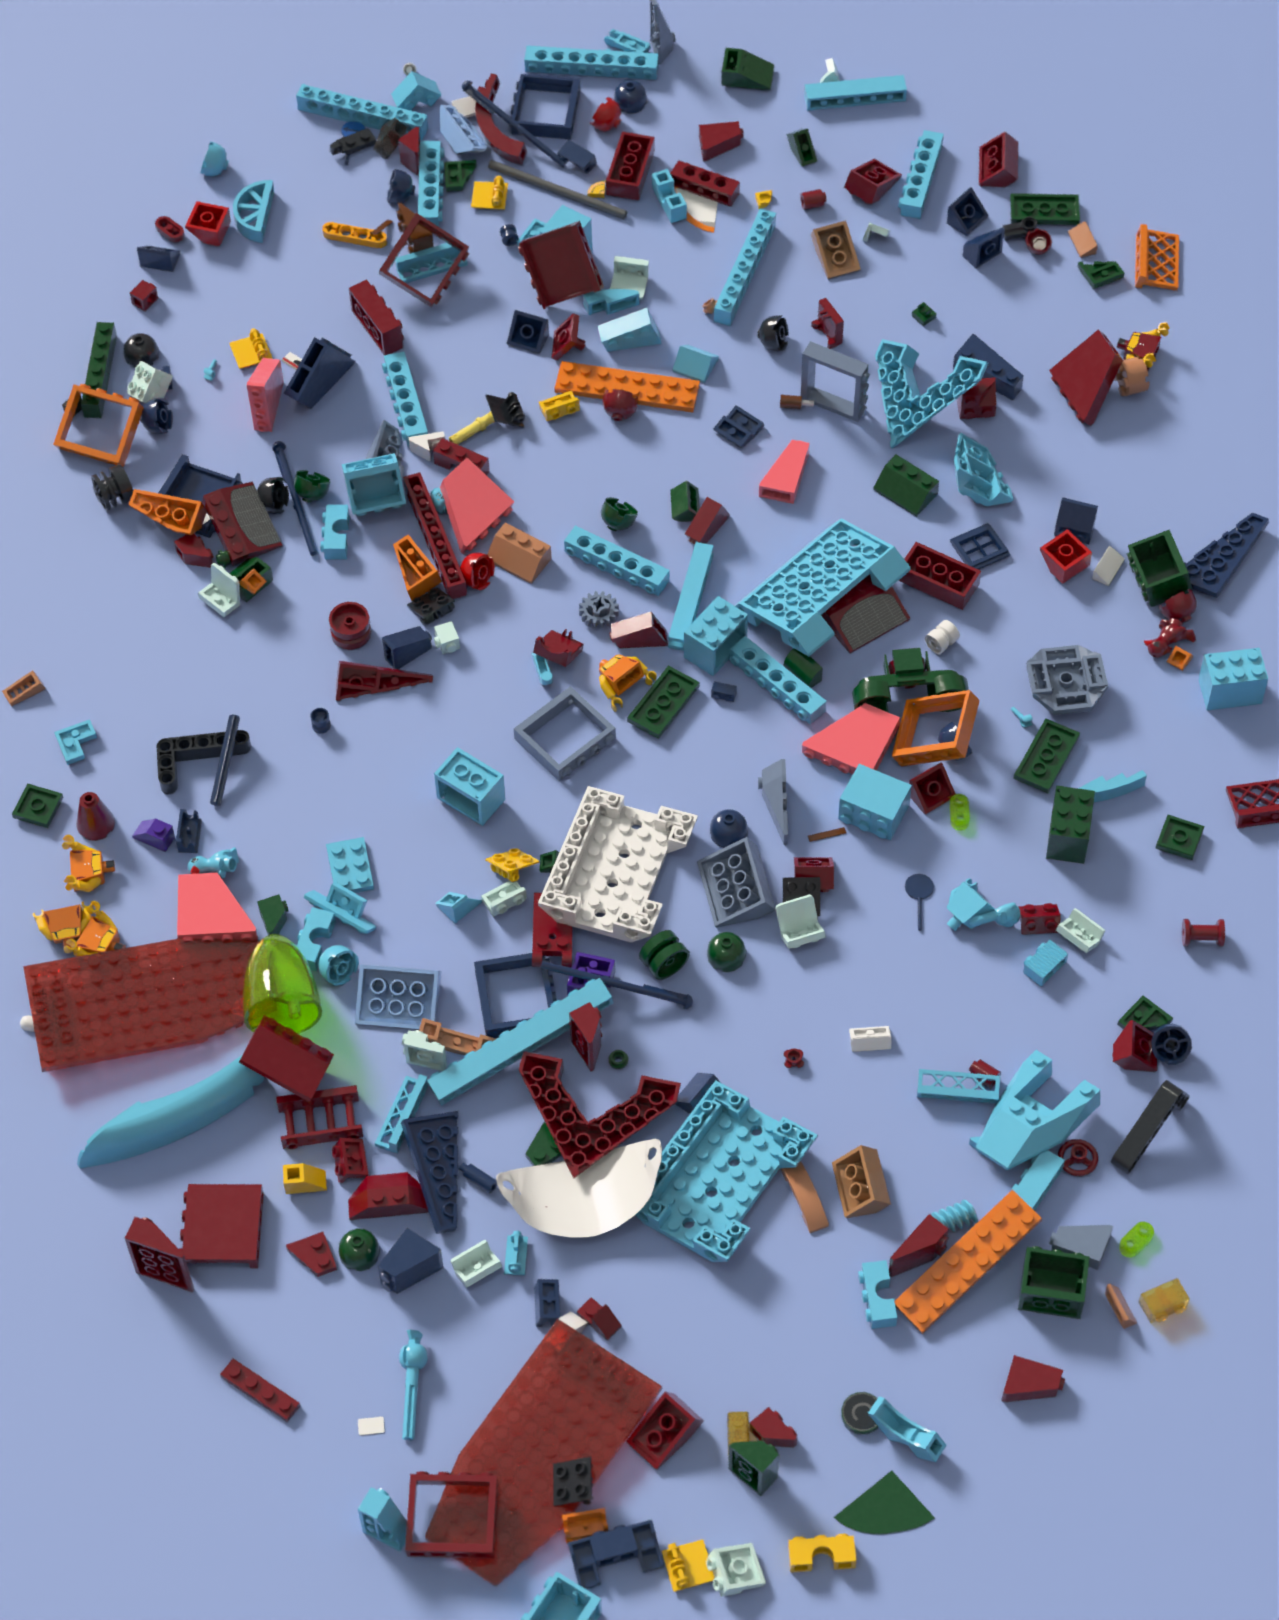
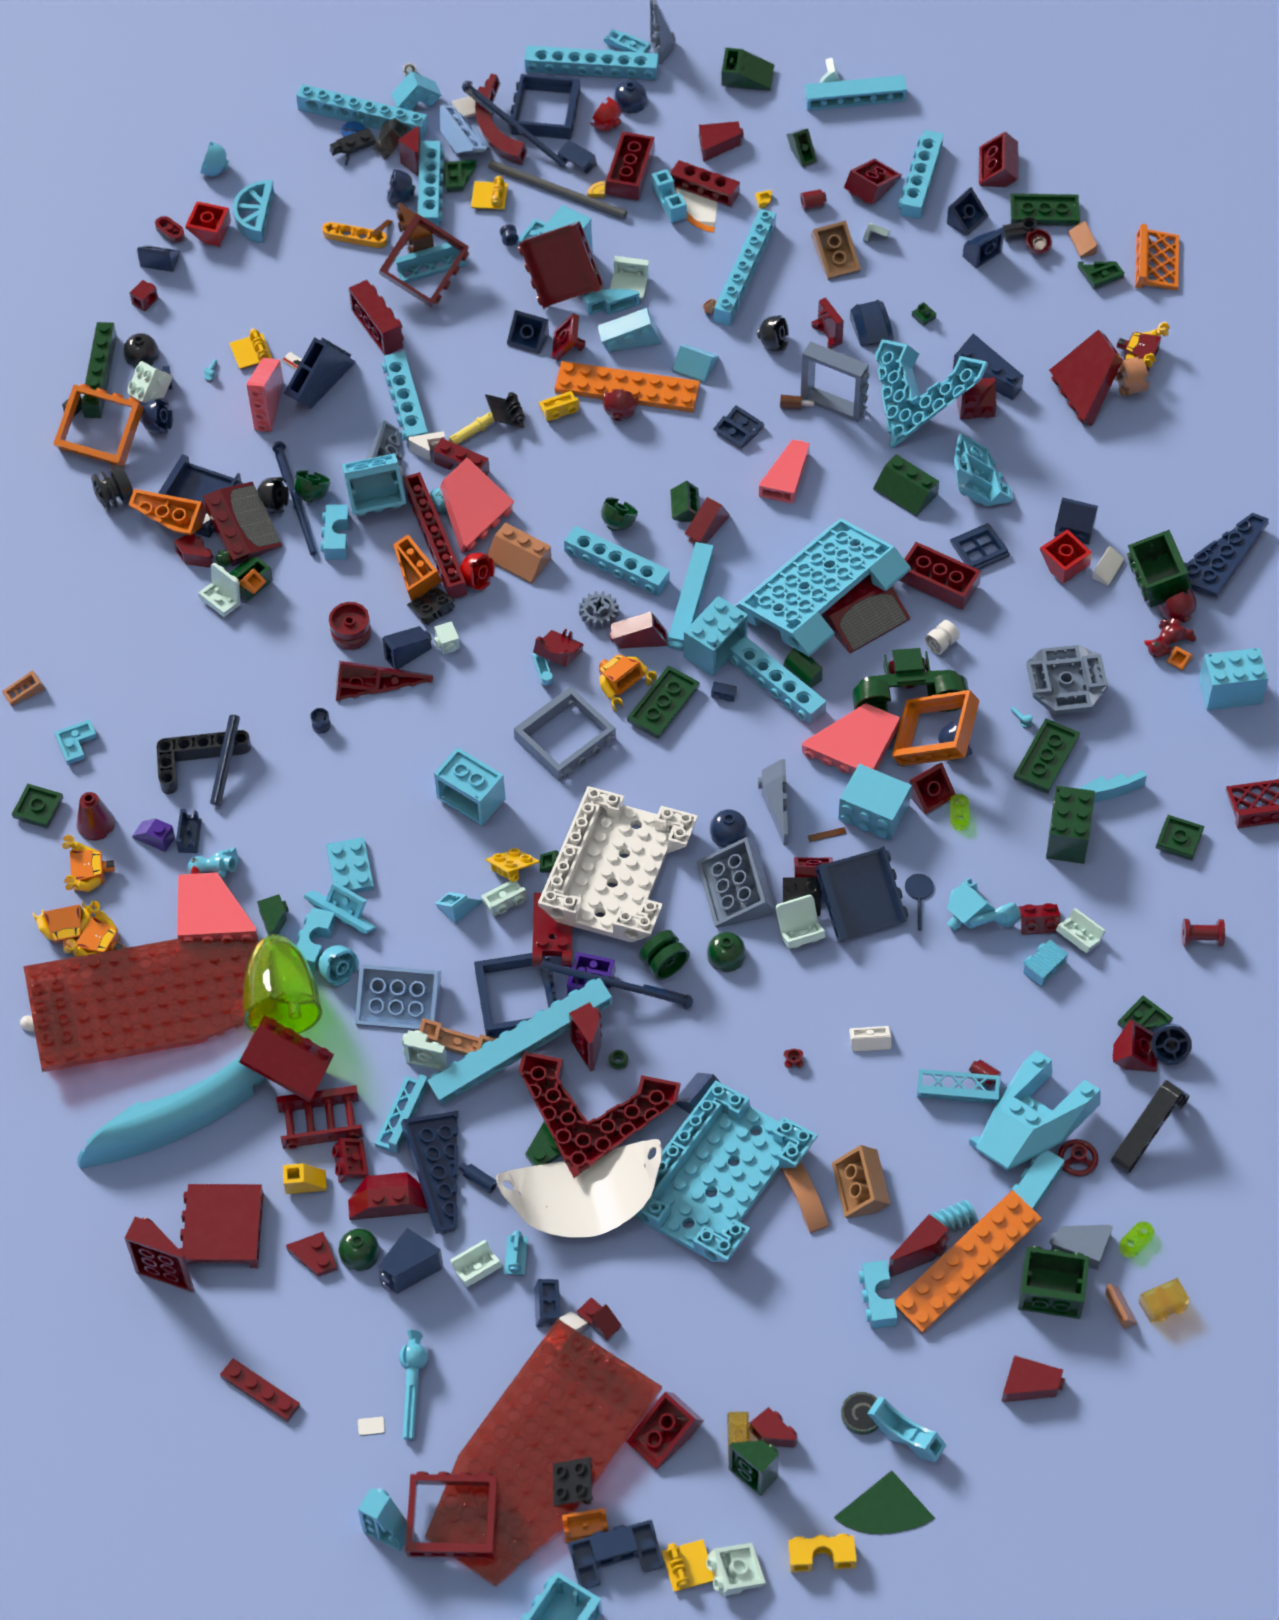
none -> dark blue panel [815,846,908,942]
none -> dark blue slope [850,299,894,345]

